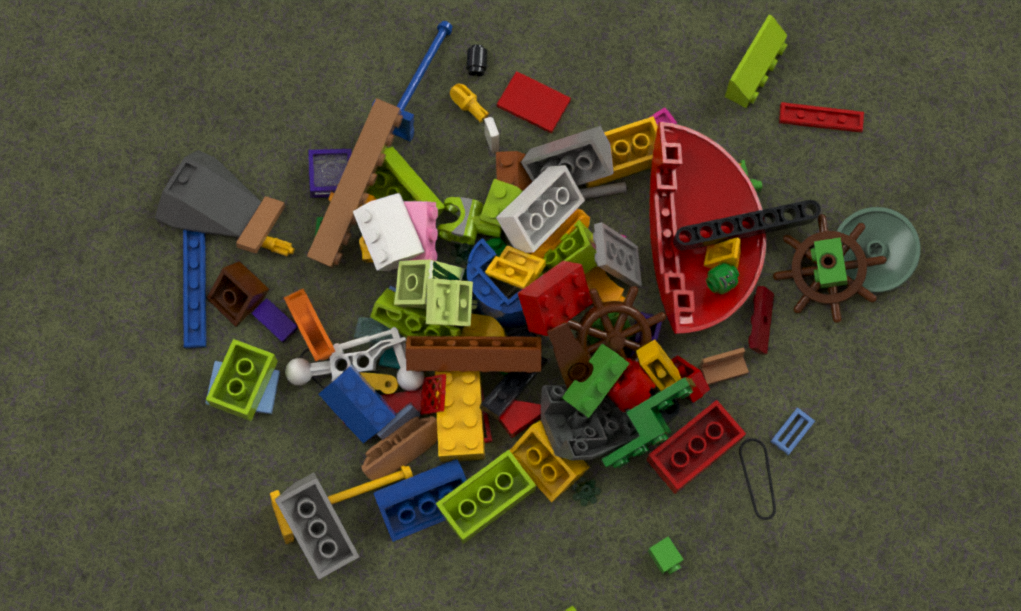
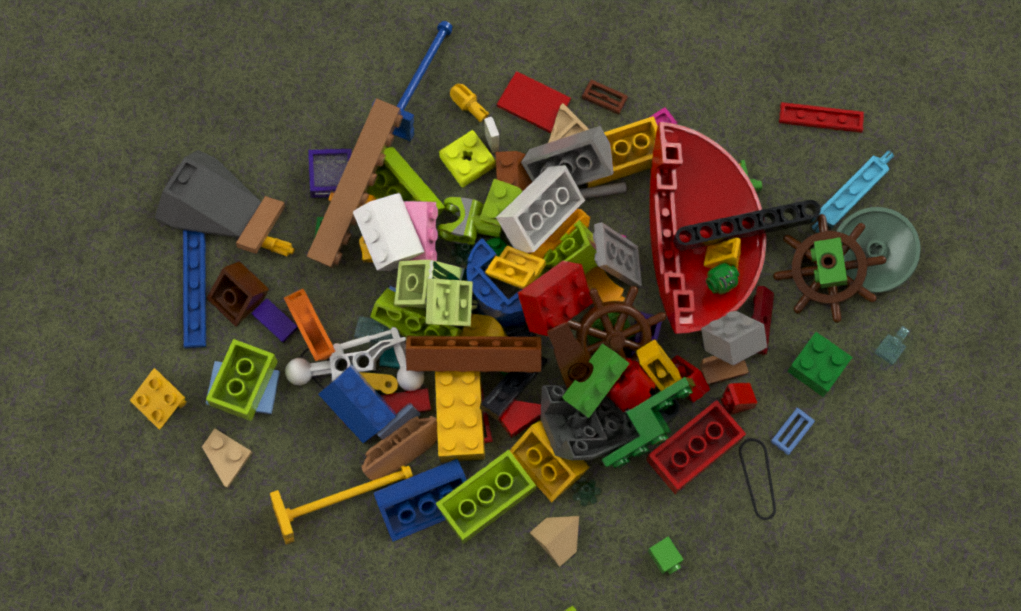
light grey slope [275,473,359,580] -> none
red window [421,374,446,415] -> none
black brick [466,44,488,76] -> none
lime slope [725,15,788,108] -> none
none -> yellow hinge [130,368,187,430]
none -> tan wing [202,429,252,488]
none -> neon yellow brick [439,130,496,188]
none -> tan slope [530,516,579,567]
none -> tan wing [548,104,589,143]
none -> copper tile [582,80,628,115]
none -> light grey brick [701,311,767,365]
none -> red slope [721,383,757,415]
none -> green brick [787,332,853,397]
none -> medium azure plate [812,151,894,233]
none -> clear light blue plate [874,326,910,365]

